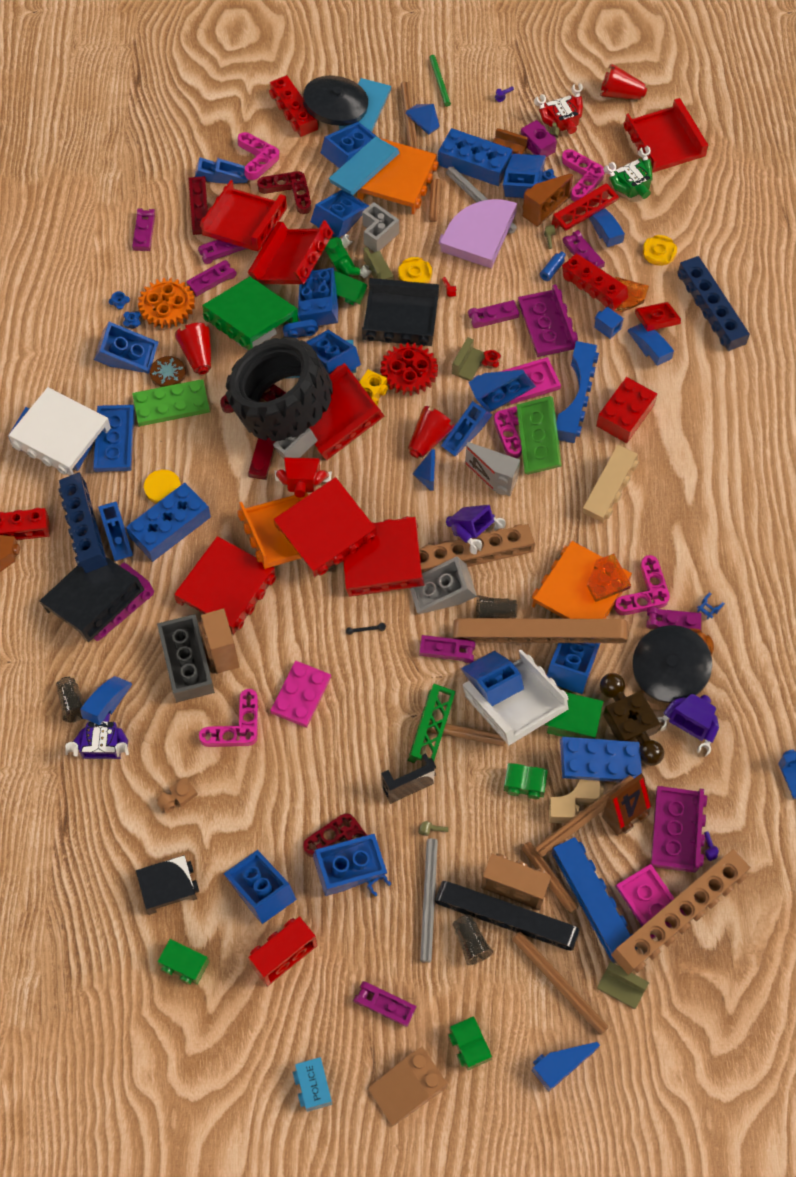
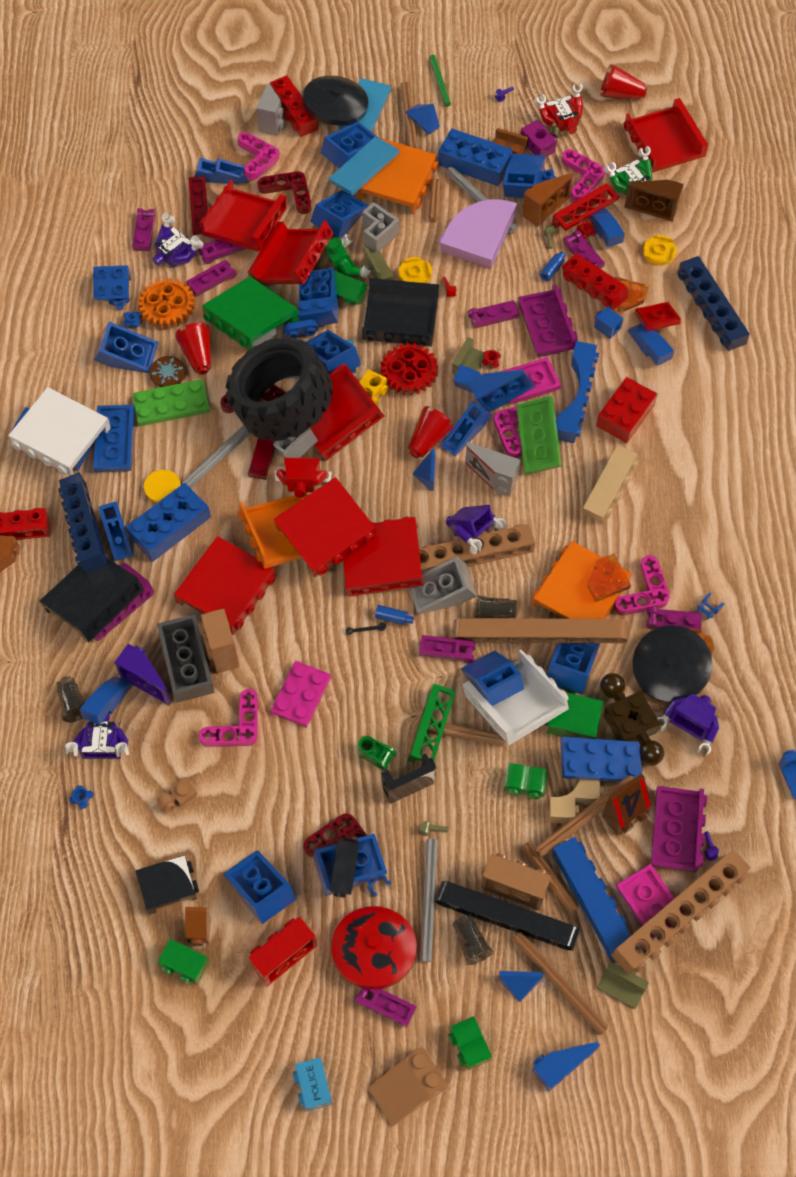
none -> blue plate [69,785,94,809]
none -> blue bracket [93,265,131,301]
none -> dark purple slope [114,644,171,706]
none -> torso [152,212,203,267]
none -> light grey axle [182,425,250,488]
none -> dark orange slope [185,907,211,946]
none -> light grey slope [256,84,284,136]
none -> black slope [329,836,360,898]
none -> red dish [331,906,417,990]
none -> green piece [358,736,397,771]
none -> blue cylinder [375,605,414,625]
none -> blue brick [453,365,481,393]
none -> blue slope [498,971,543,1002]
none -> red plate [577,221,596,239]
none -> reddish brown slope [624,179,684,221]

